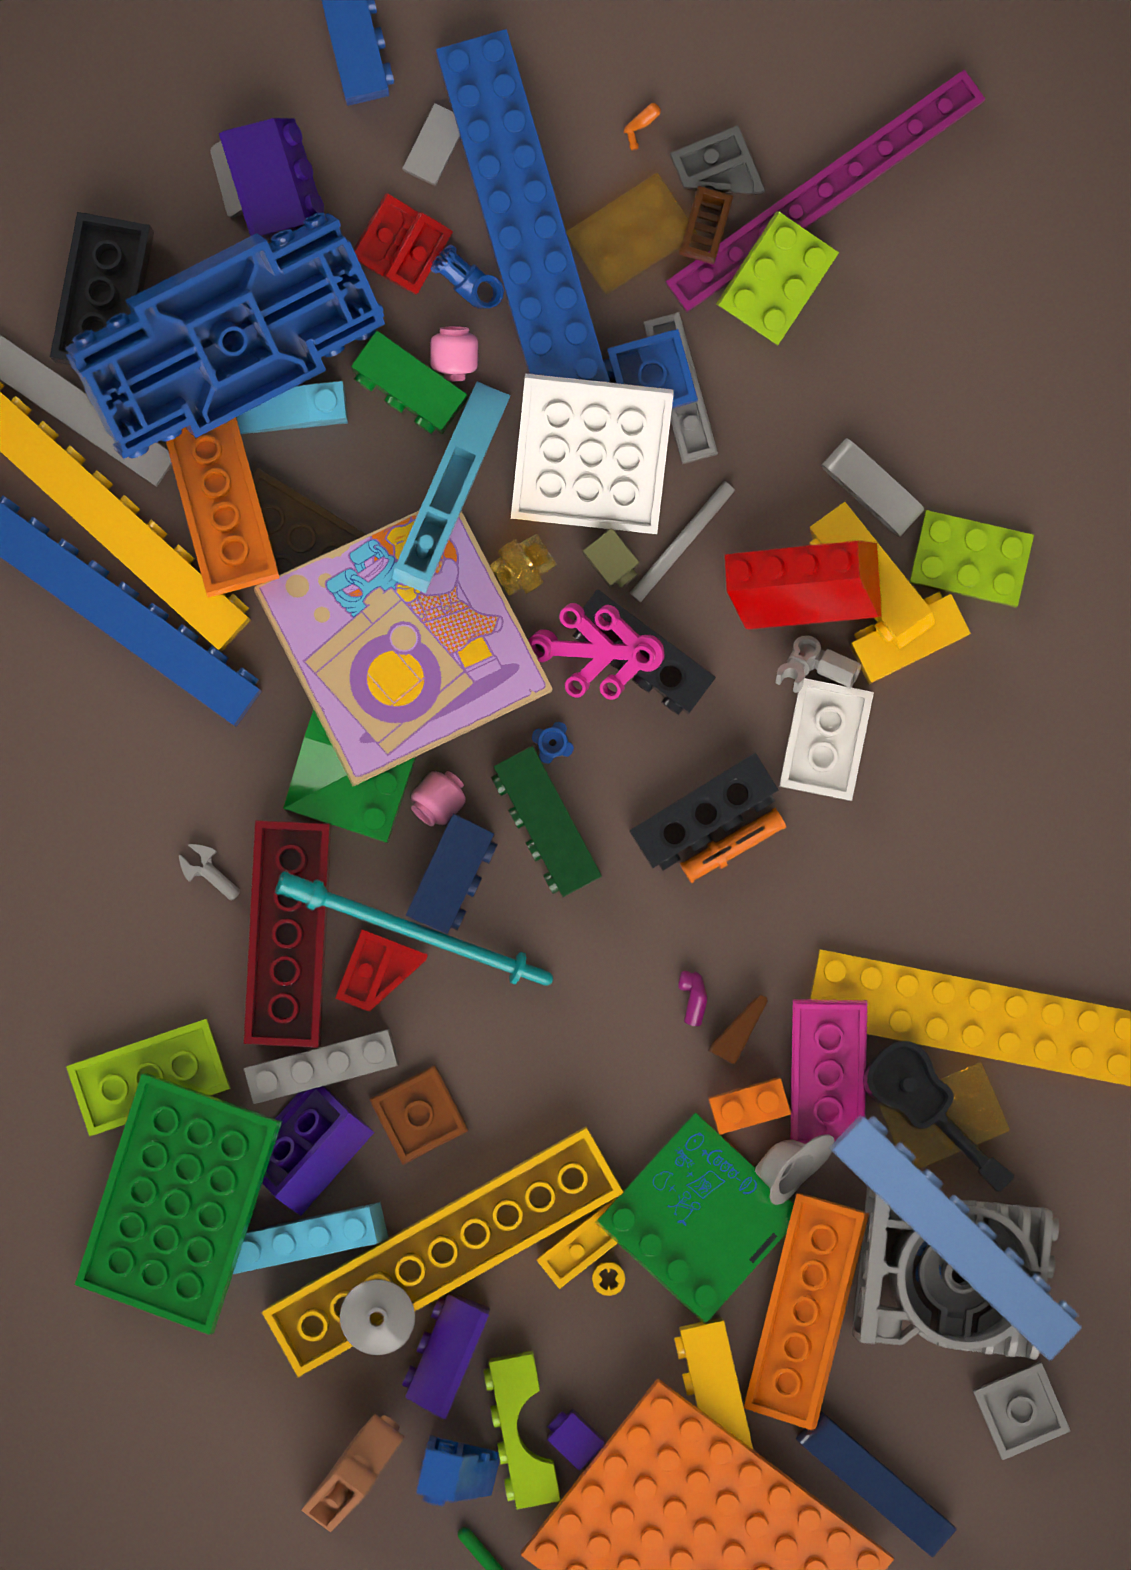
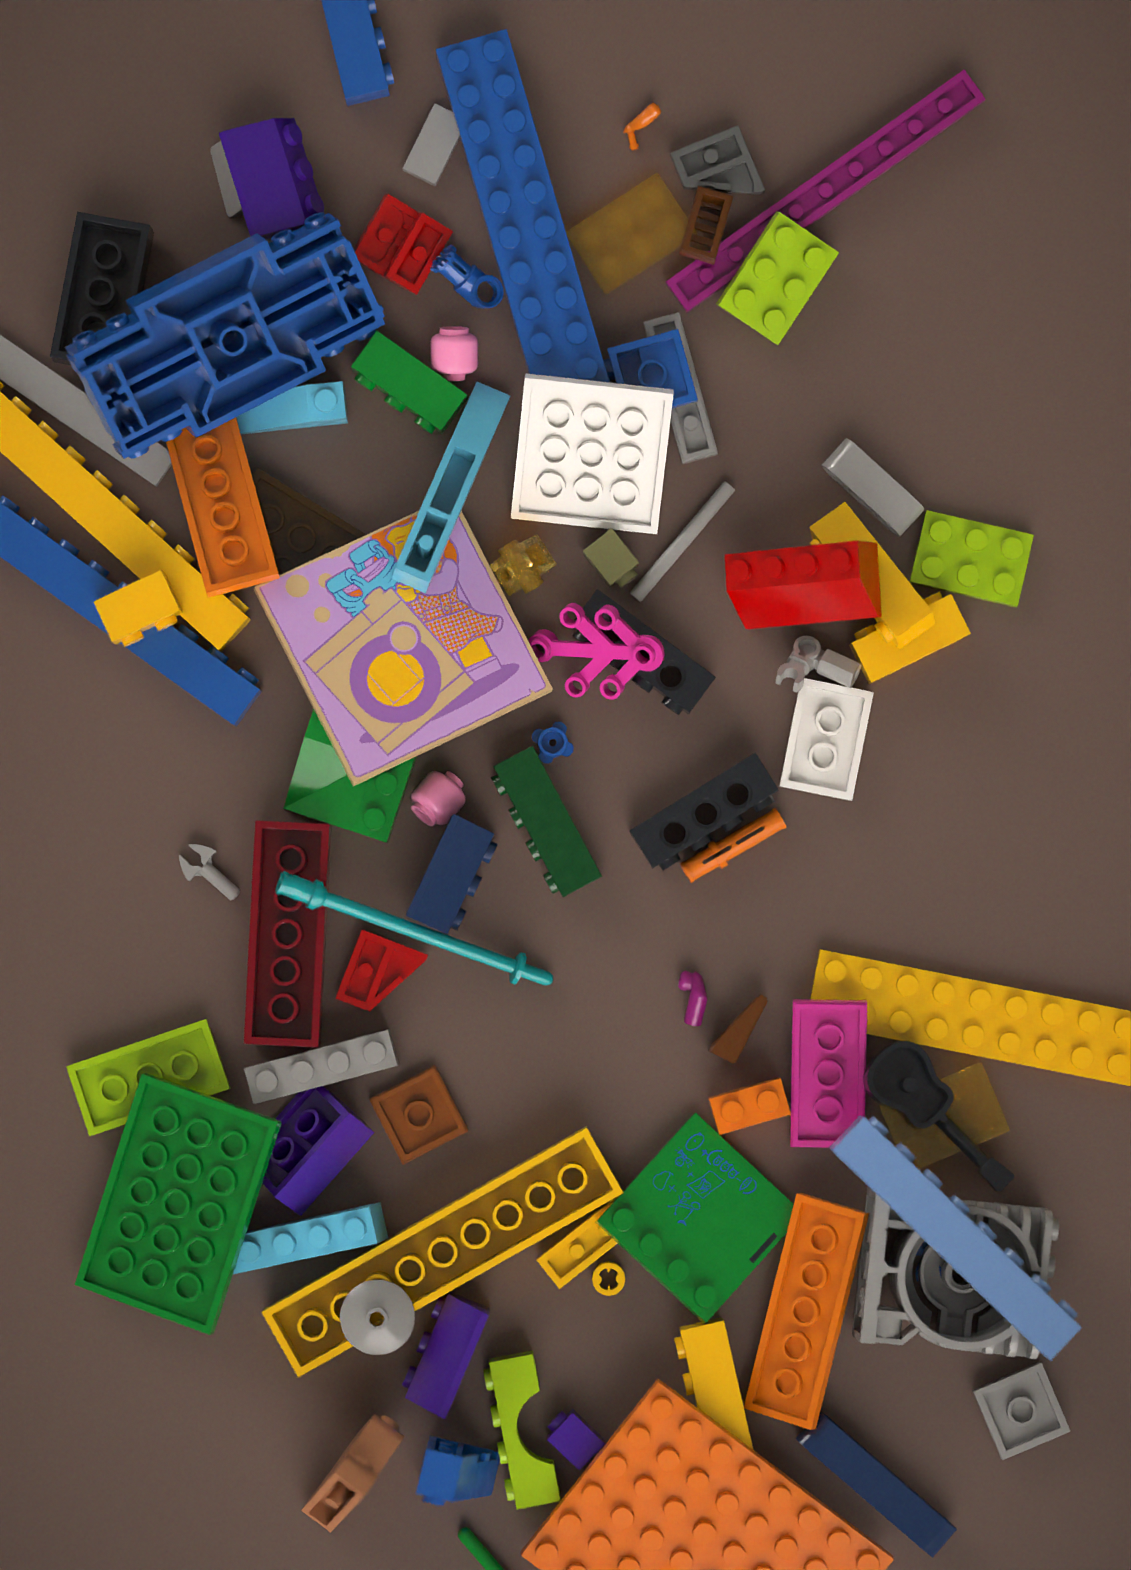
light grey piece [755,1134,835,1205] -> none
none -> yellow brick [93,570,183,647]

